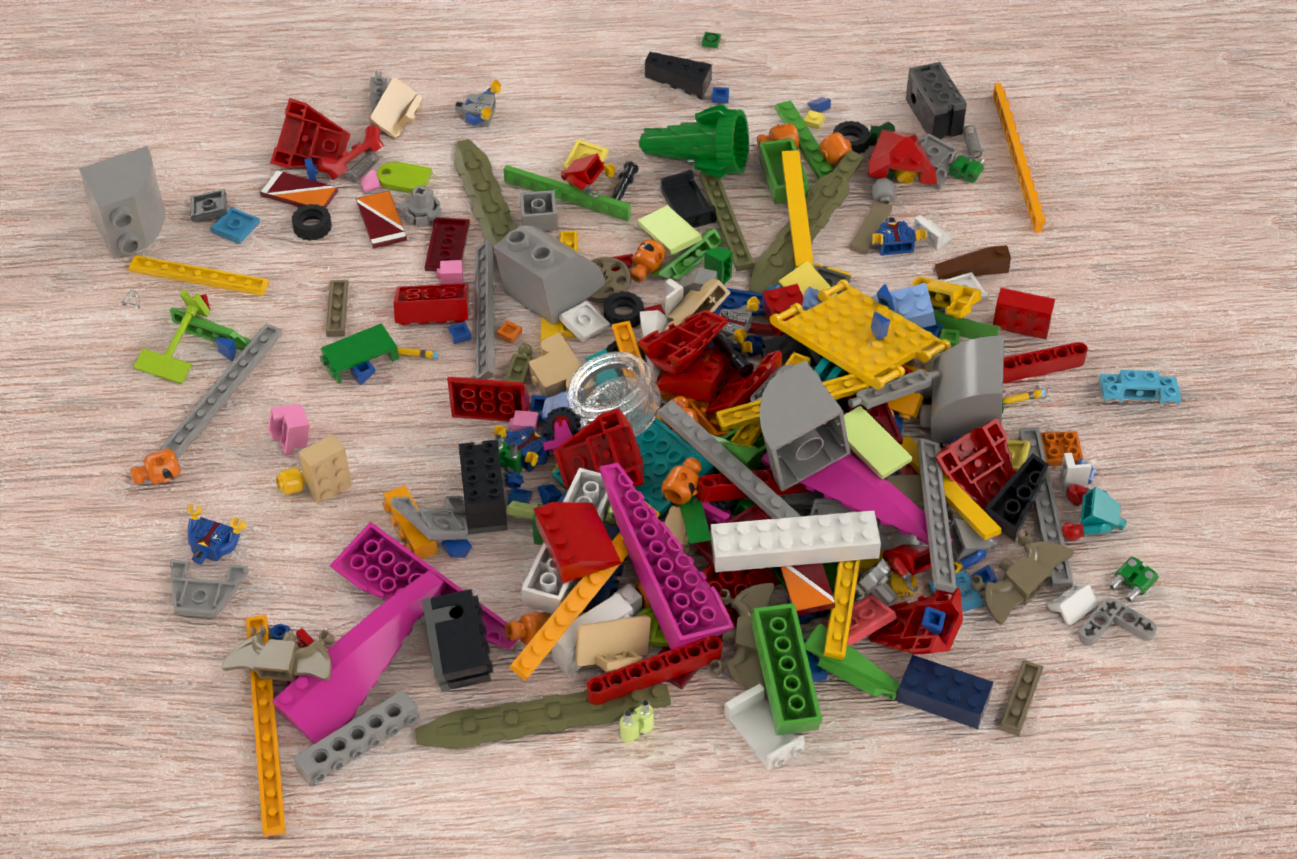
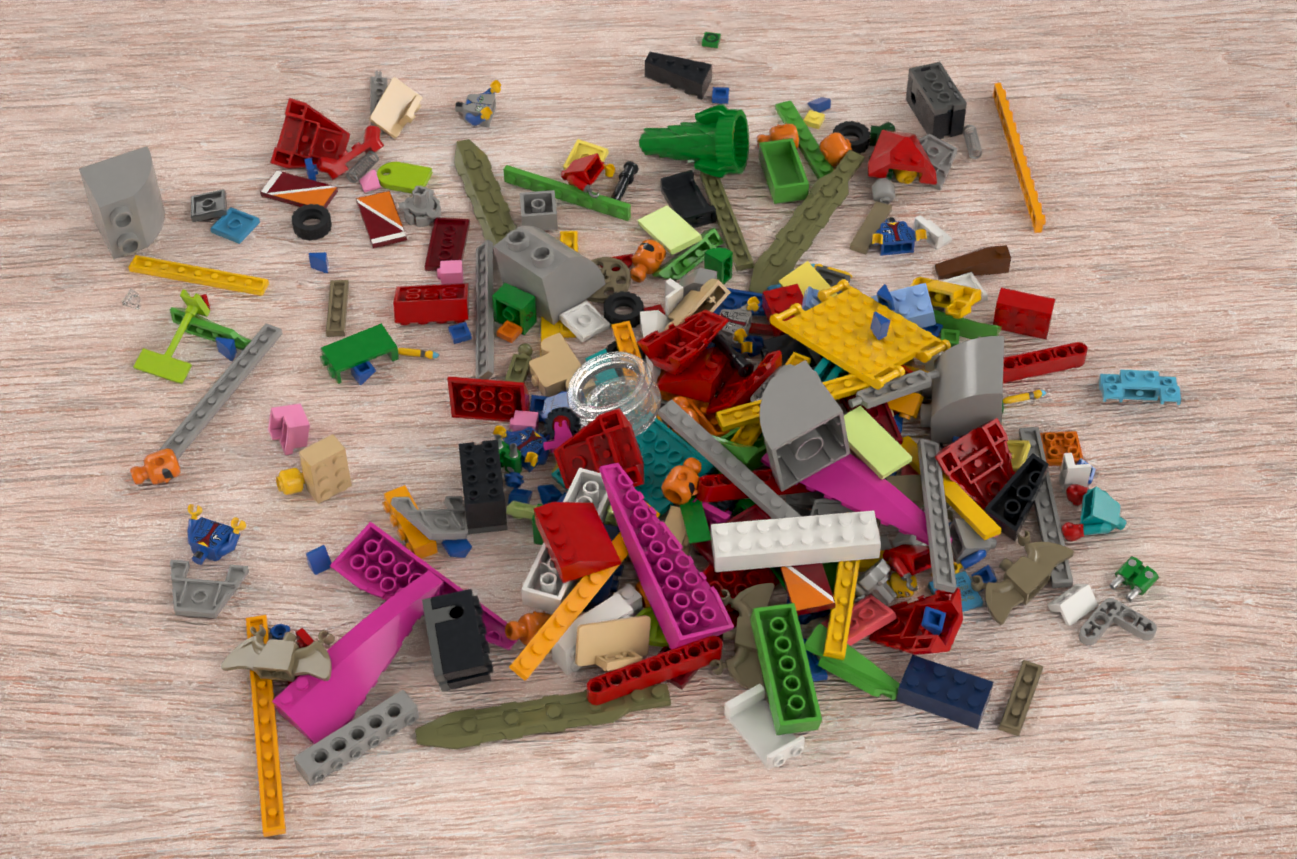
yellowish green piece [620,700,654,742] -> none
yellow tile [781,150,814,268] -> none
green piece [949,153,985,183] -> none
none -> blue slope [306,545,332,575]
none -> blue slope [309,252,329,273]
none -> green brick [492,283,537,335]

